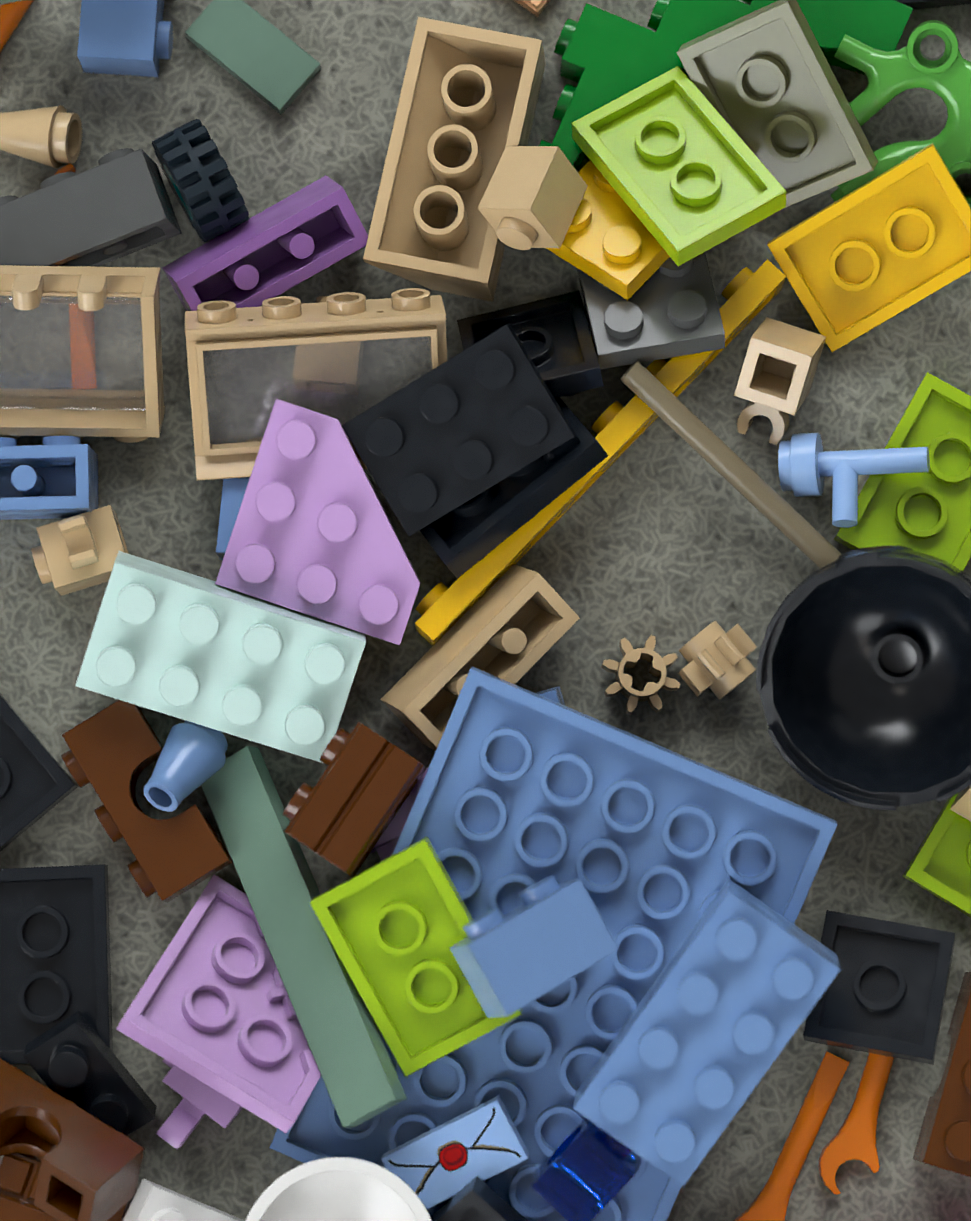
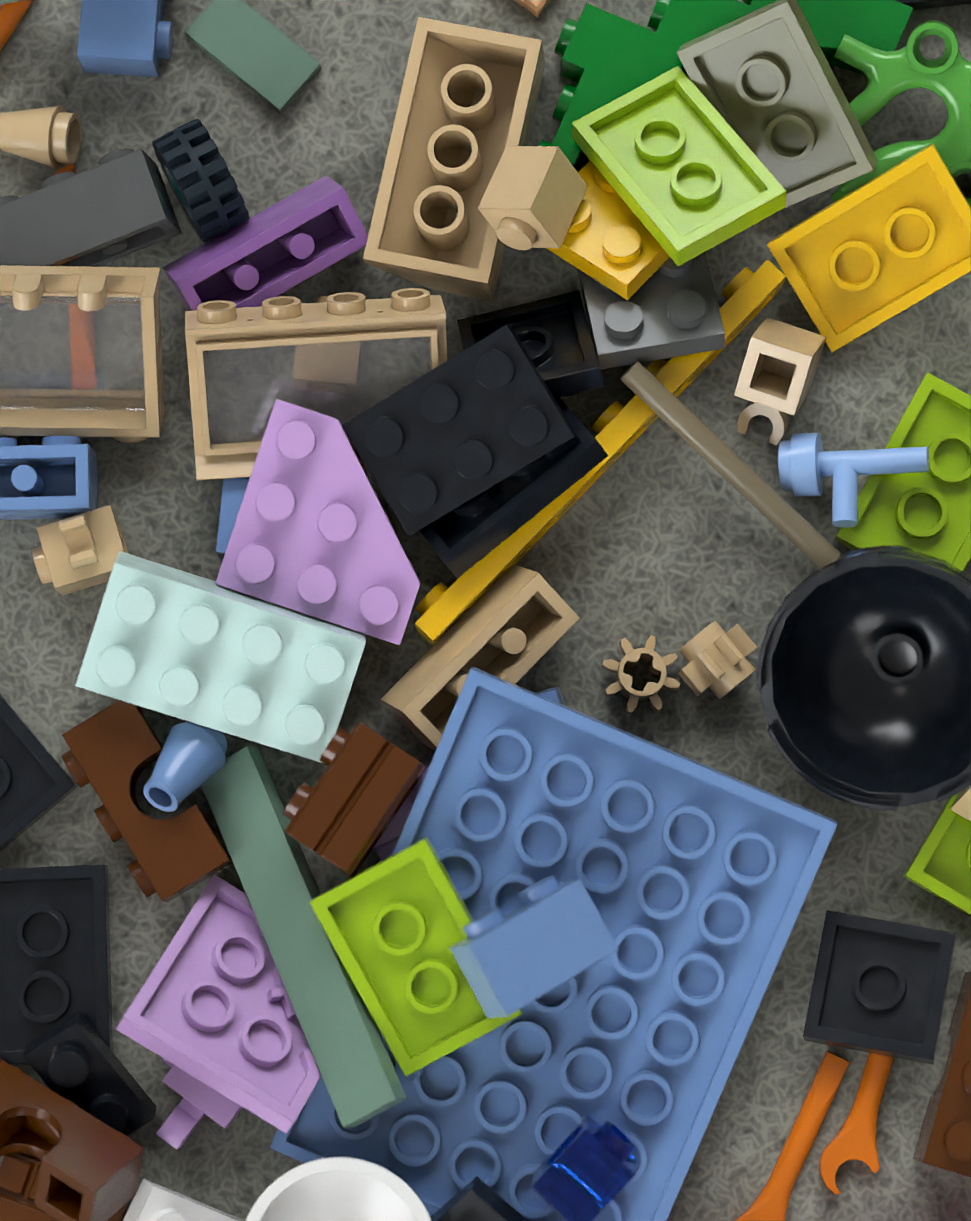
light blue tile [381,1096,529,1209] -> none
medium blue brick [573,878,840,1187] -> none

